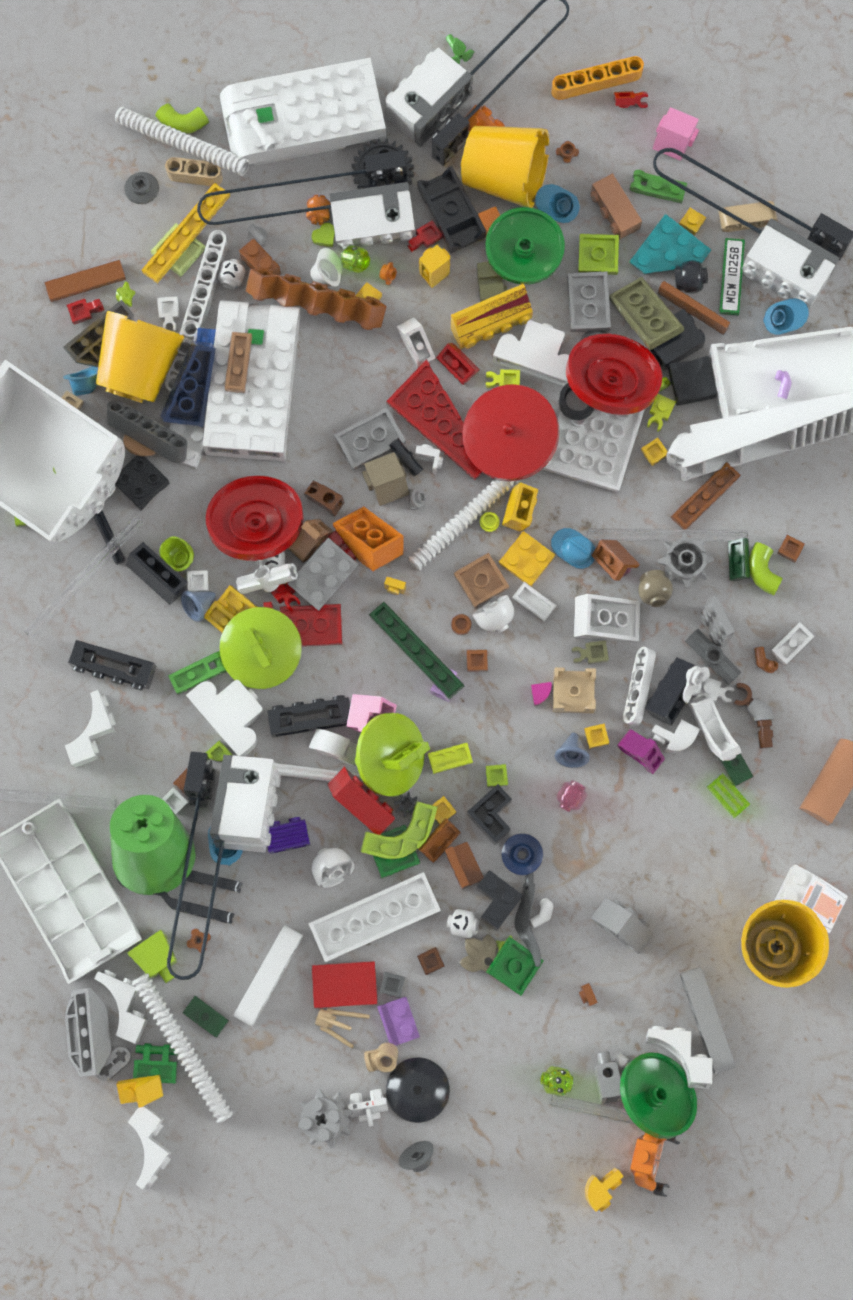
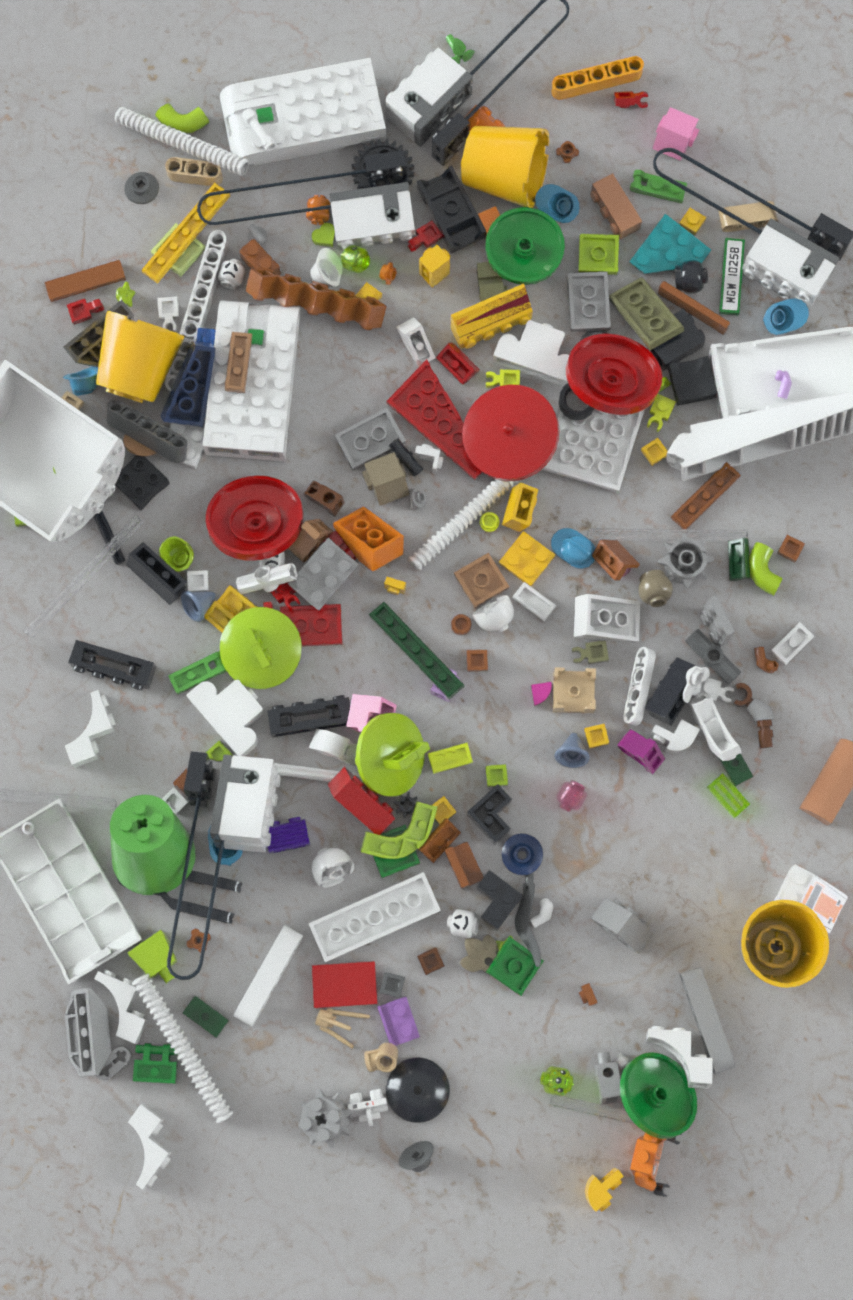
yellow slope [116,1075,164,1108] -> none

